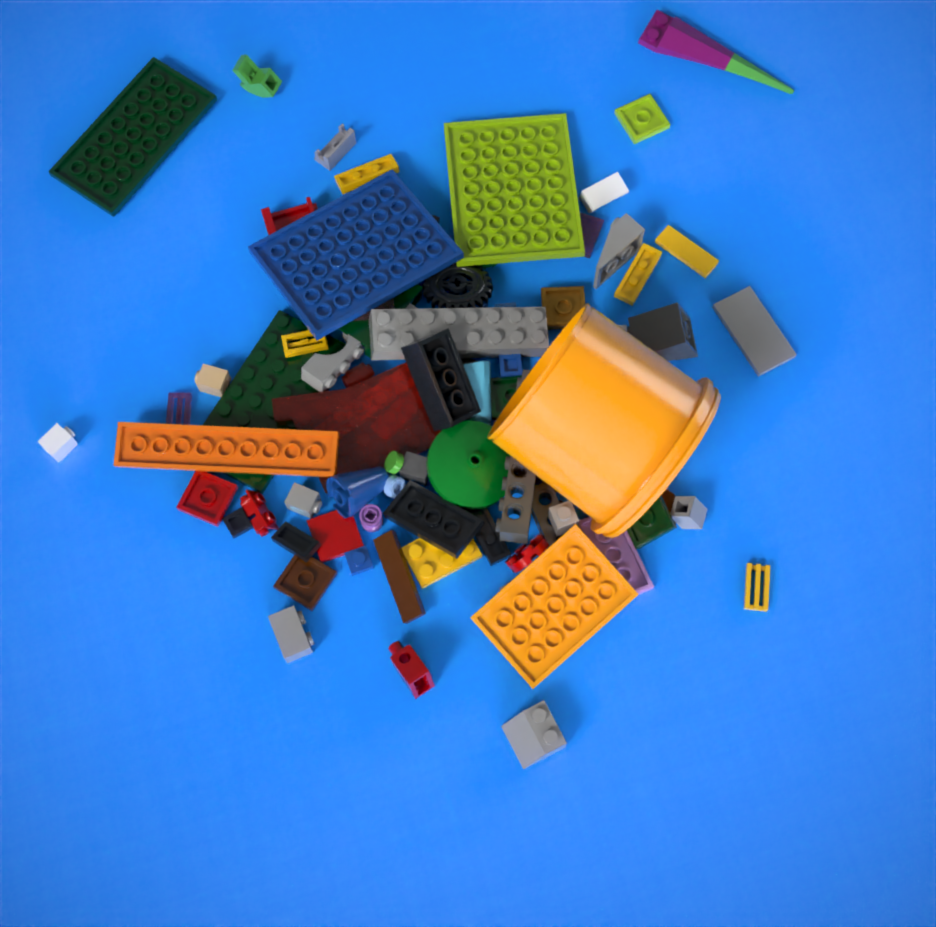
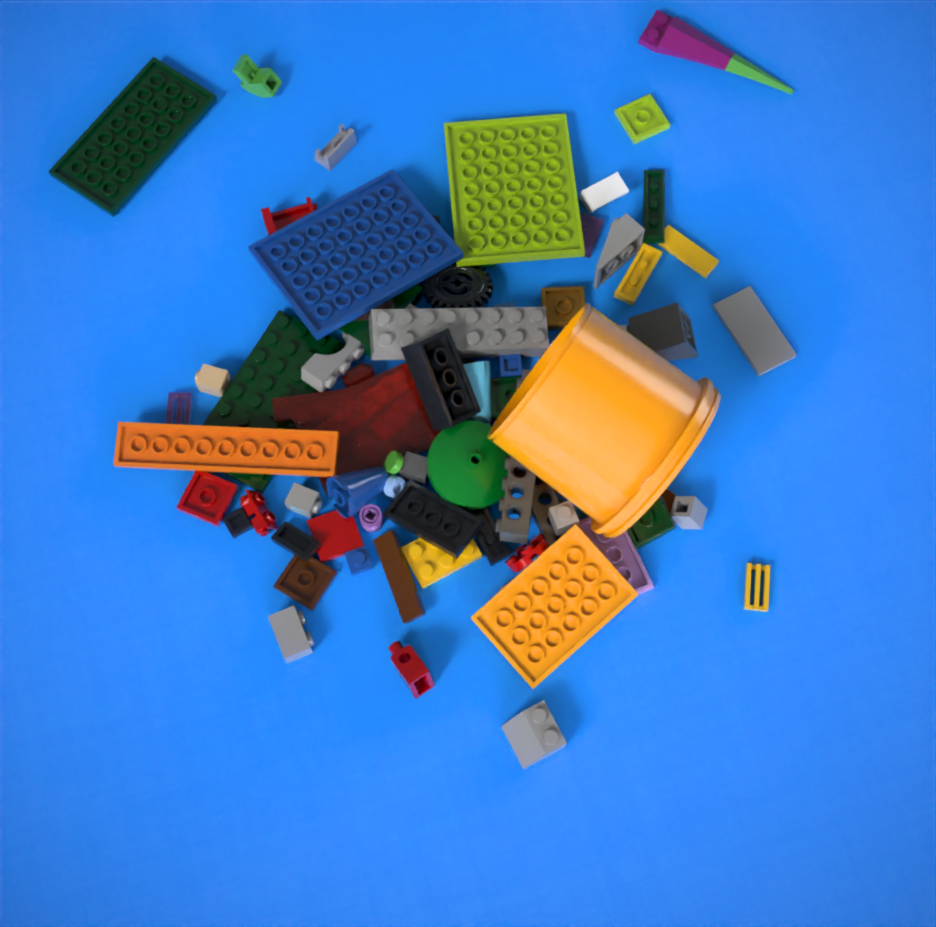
white brick [37,423,78,463] -> none
yellow tile [281,330,328,358] -> none
yellow plate [334,154,400,195] -> none
none -> dark green tile [643,170,665,244]

